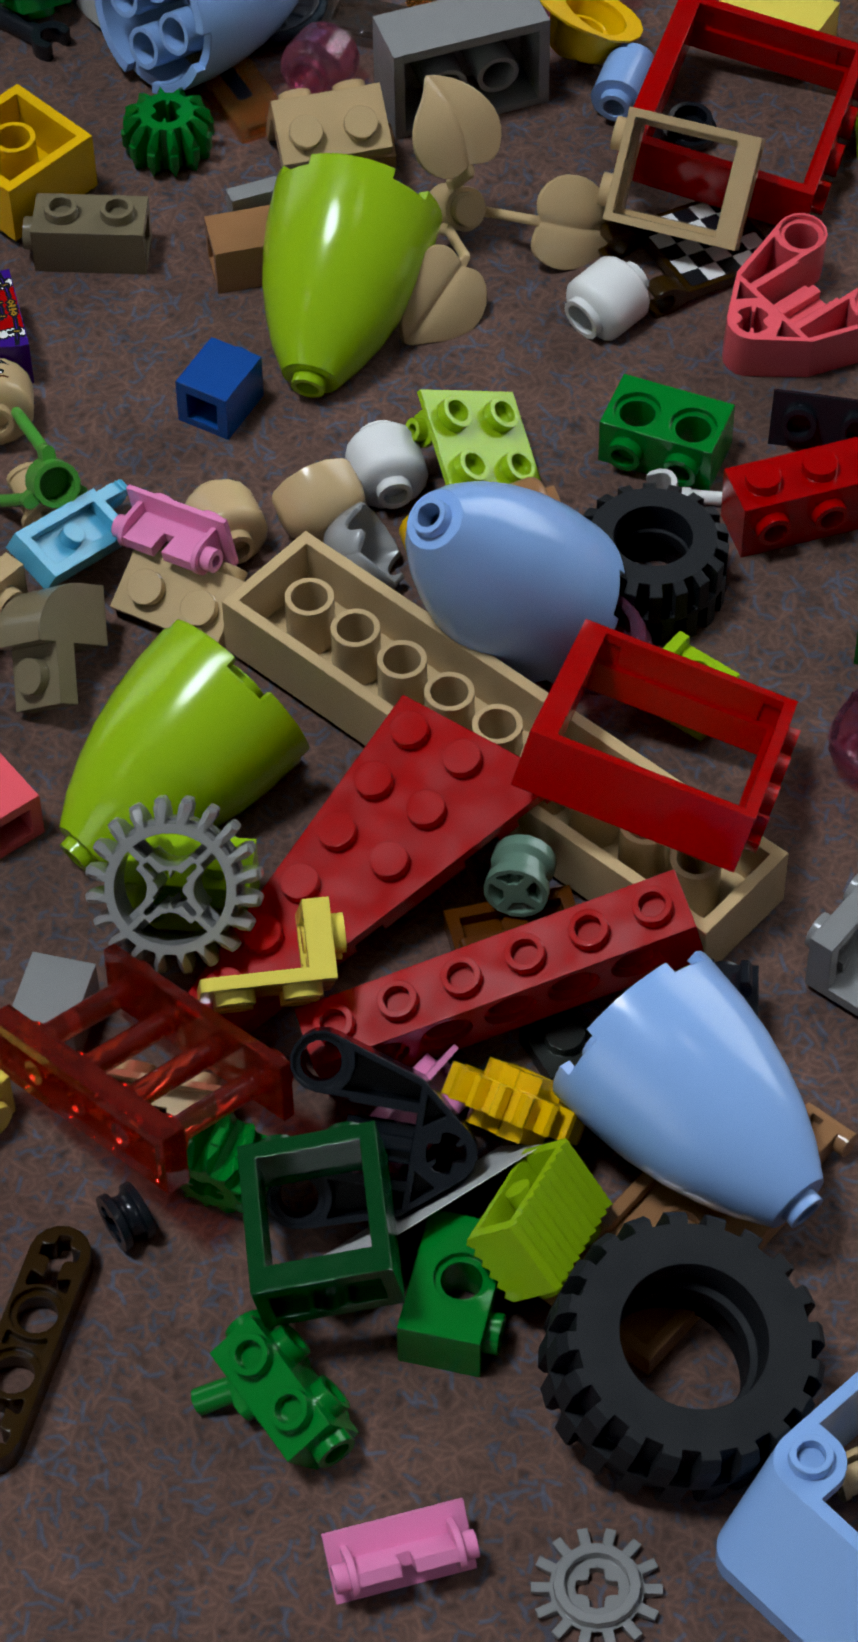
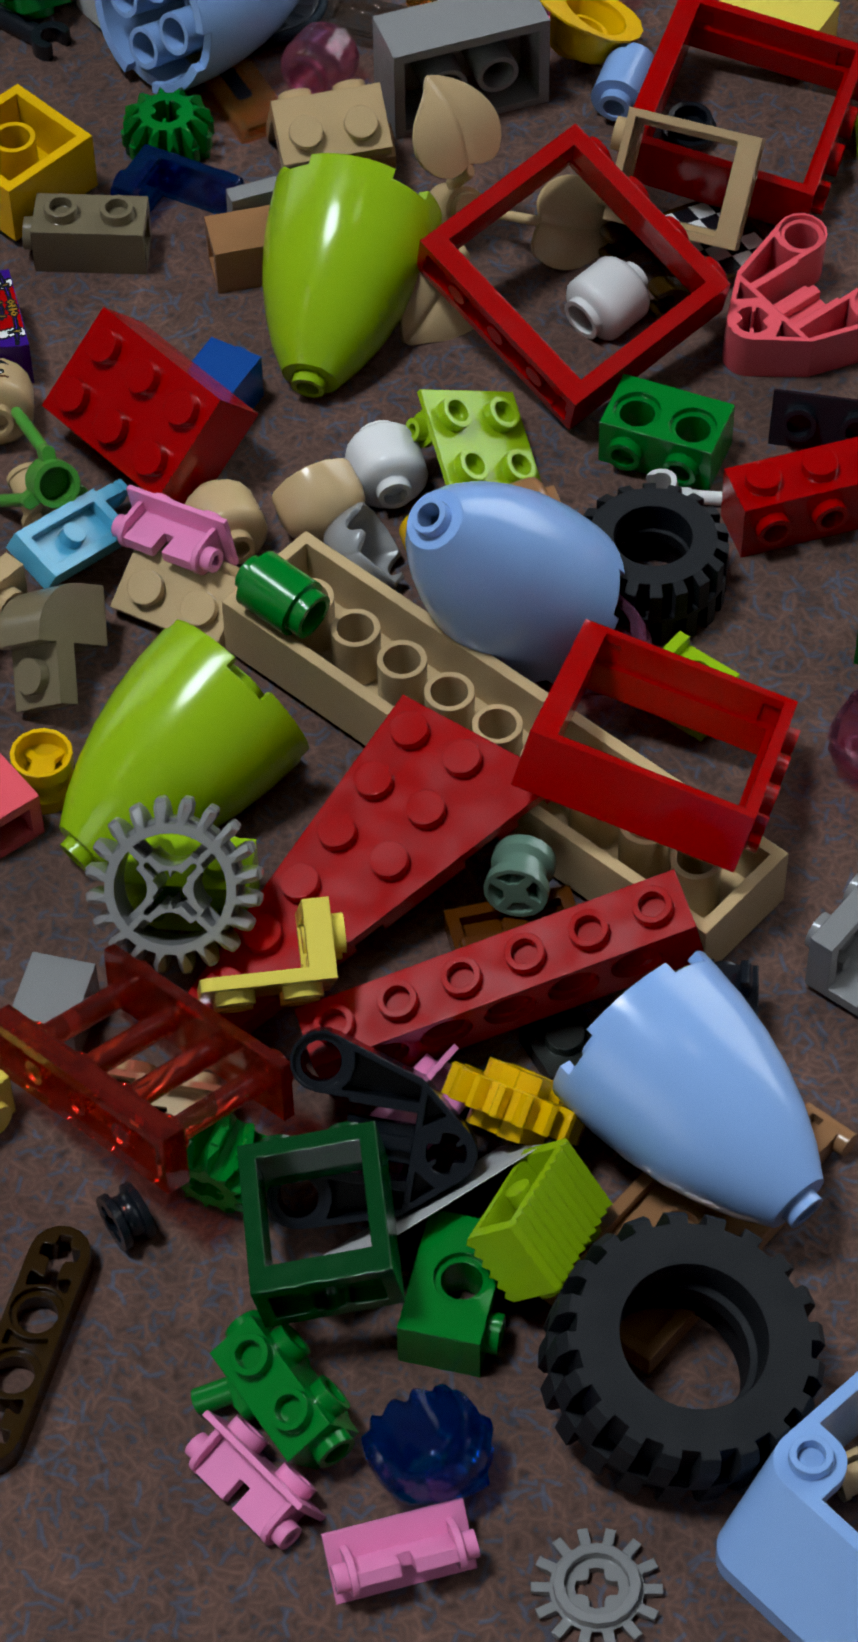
none -> yellow wheel [9,728,74,815]
none -> red brick [41,307,258,504]
none -> clear blue bracket [111,144,244,214]
none -> bright pink hinge [185,1410,326,1550]
none -> green brick [235,551,330,639]
none -> clear blue hair [361,1383,494,1506]
none -> red window [417,123,731,430]

